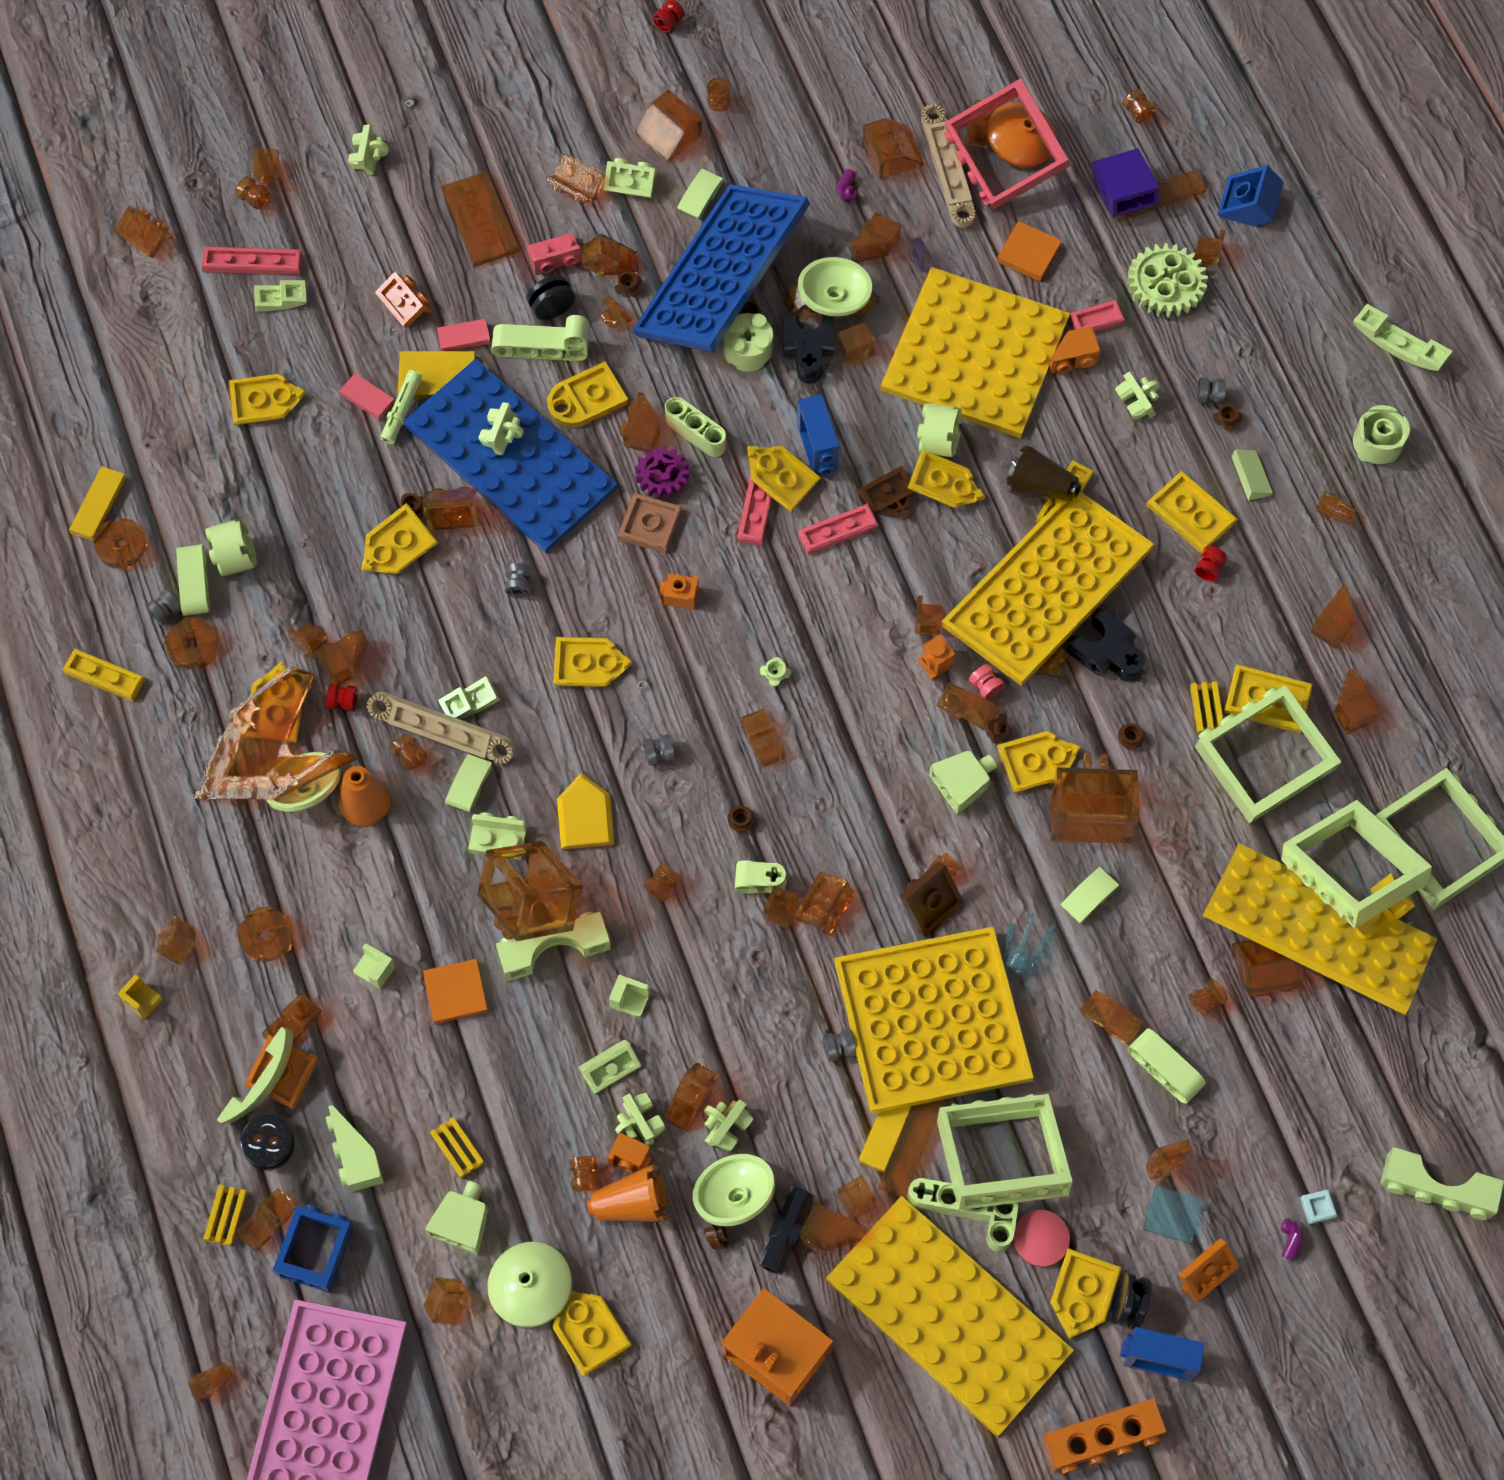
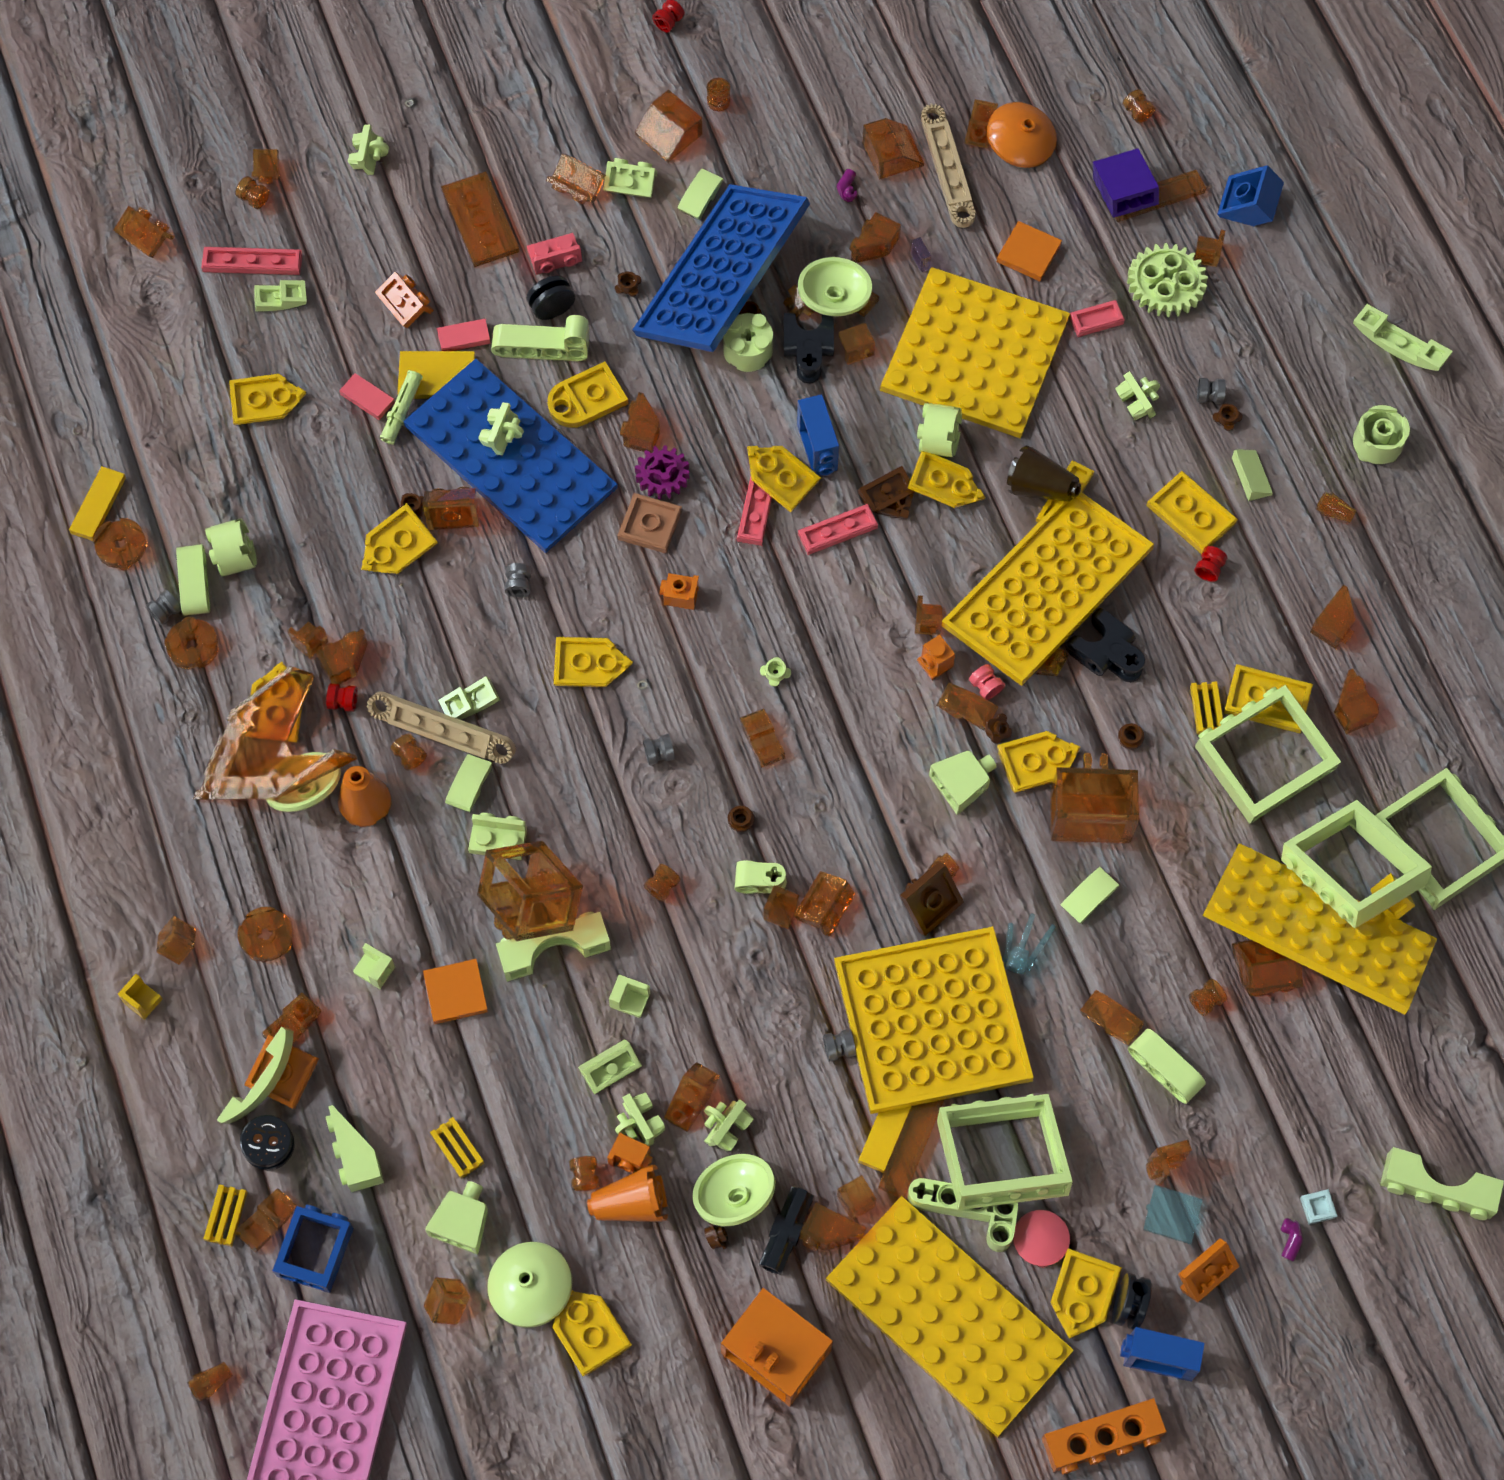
yellow tile [62,649,145,702] -> none
yellow tile [557,772,615,850] -> none
clear orange slope [582,234,638,275] -> none
clear orange tile [599,295,632,328] -> none
yellowish green beam [665,397,726,457] -> none
coral window [944,78,1069,210] -> none
orange slope [1049,326,1100,374] -> none

